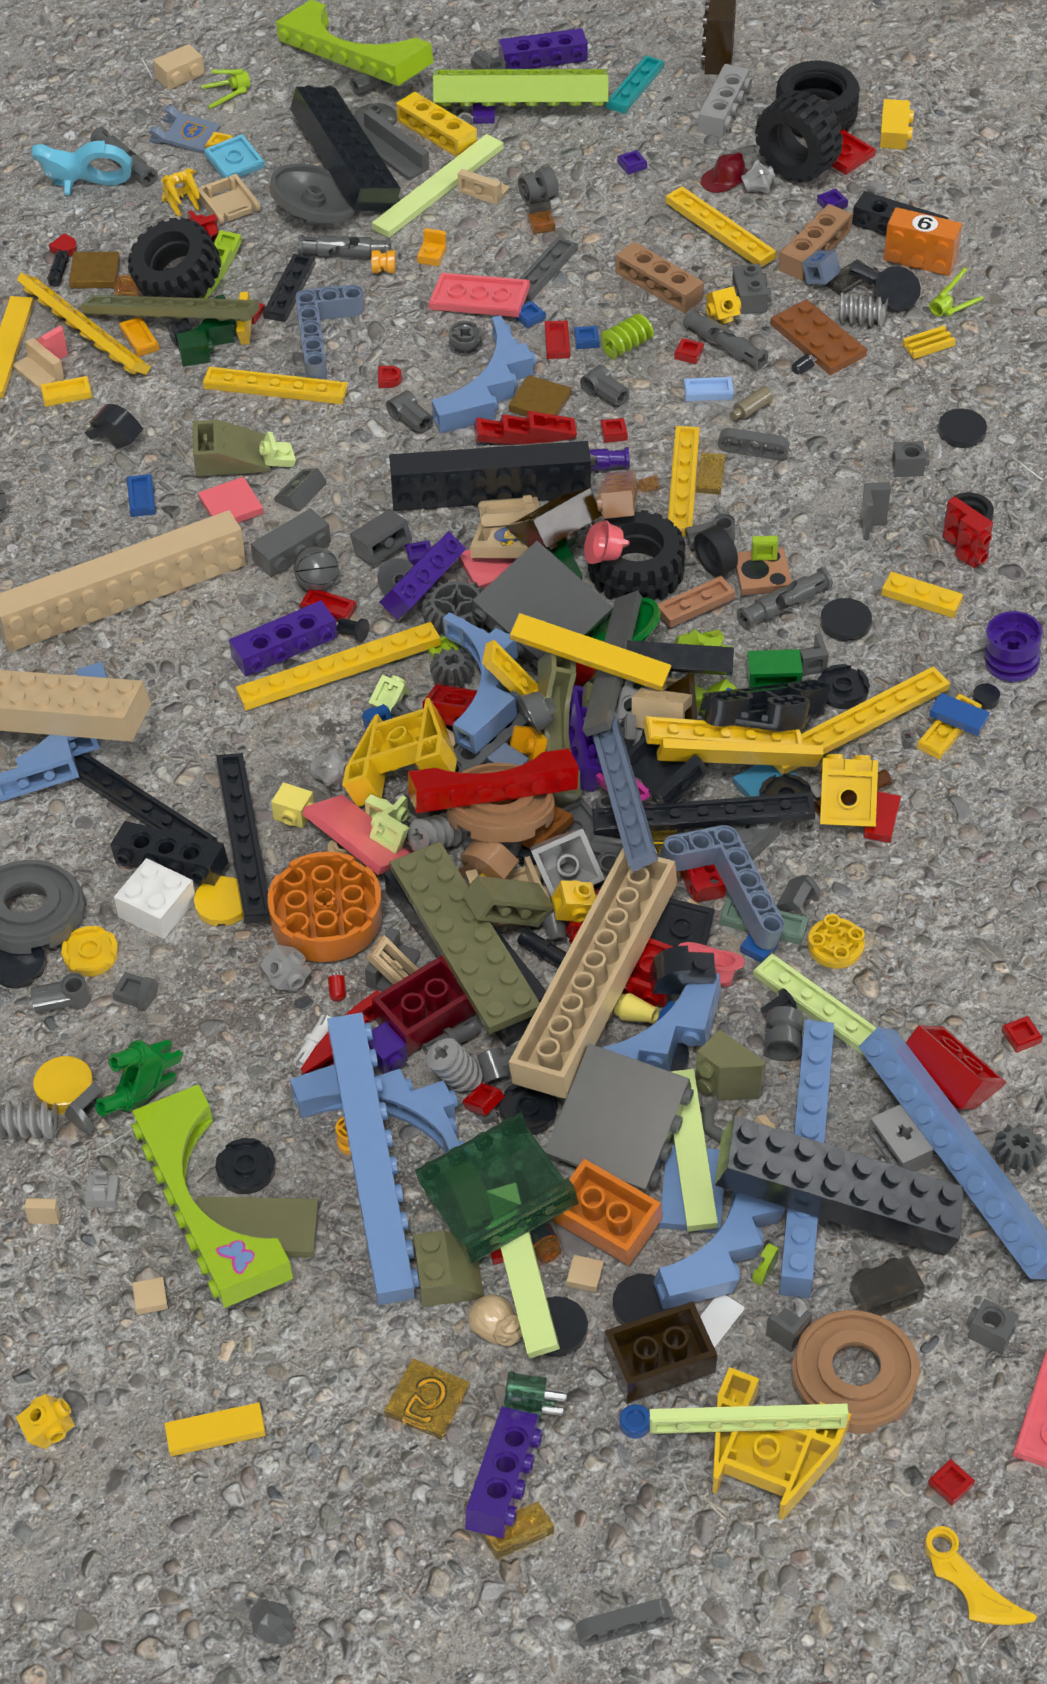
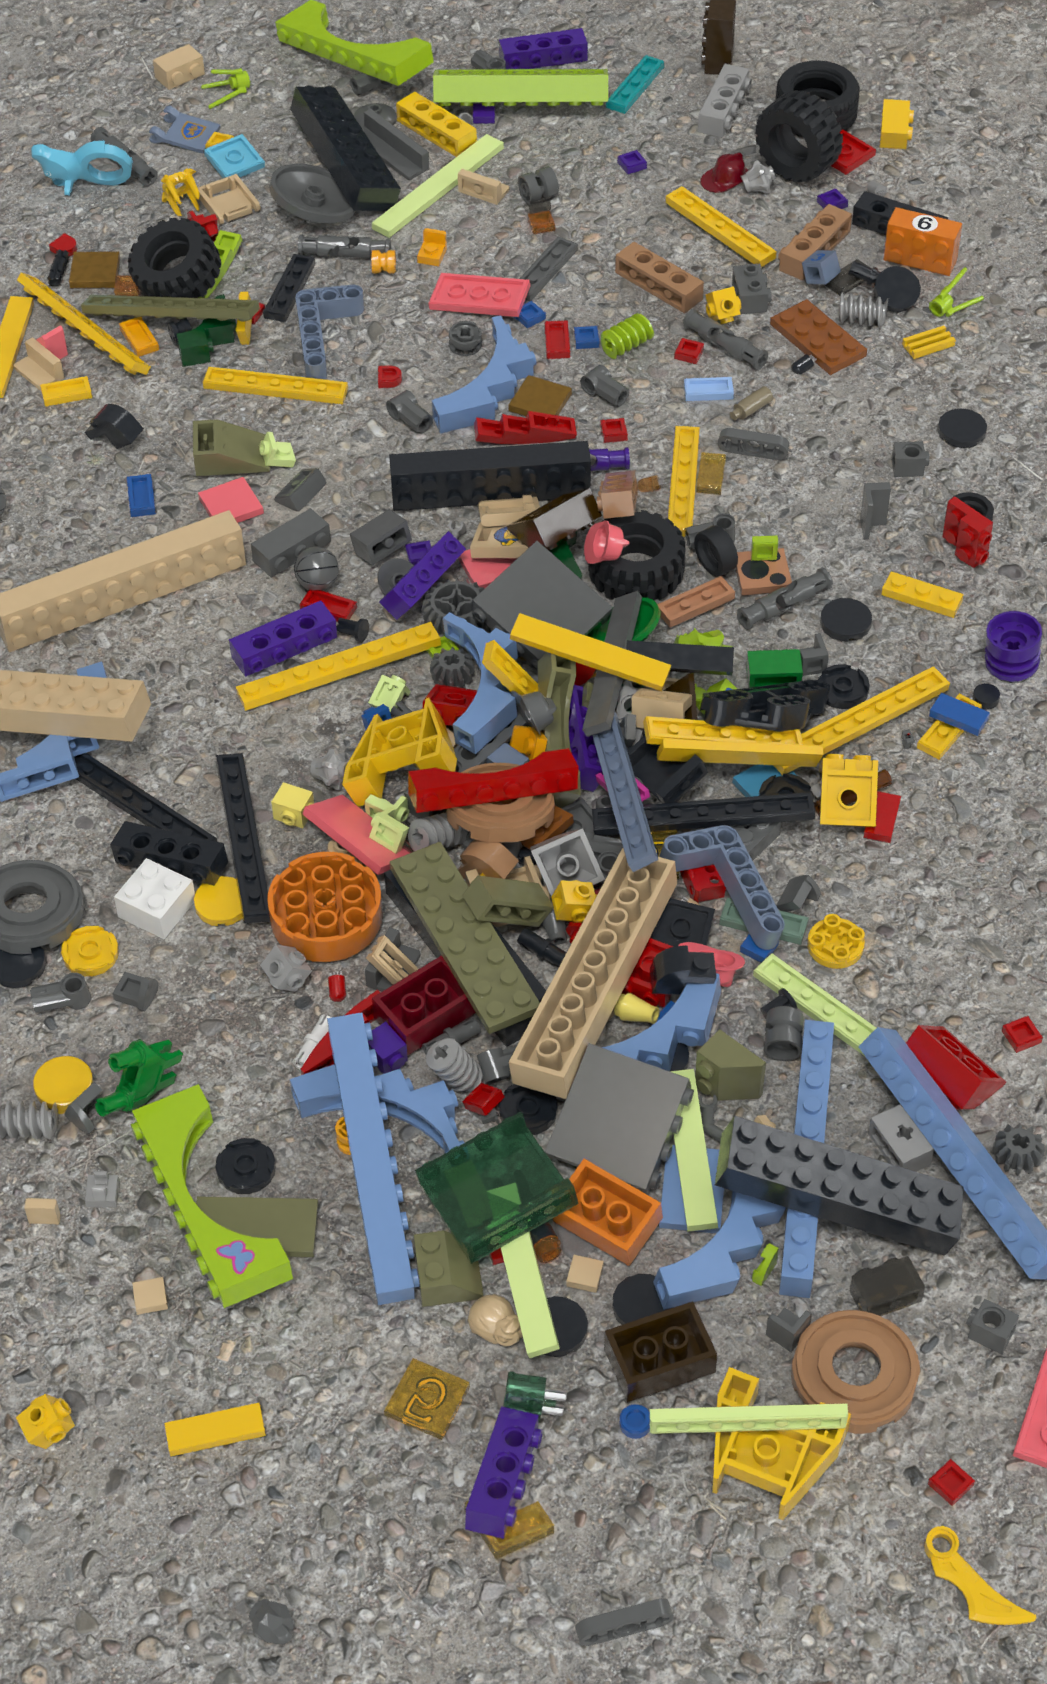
white sticker [700,1295,745,1347] -> none

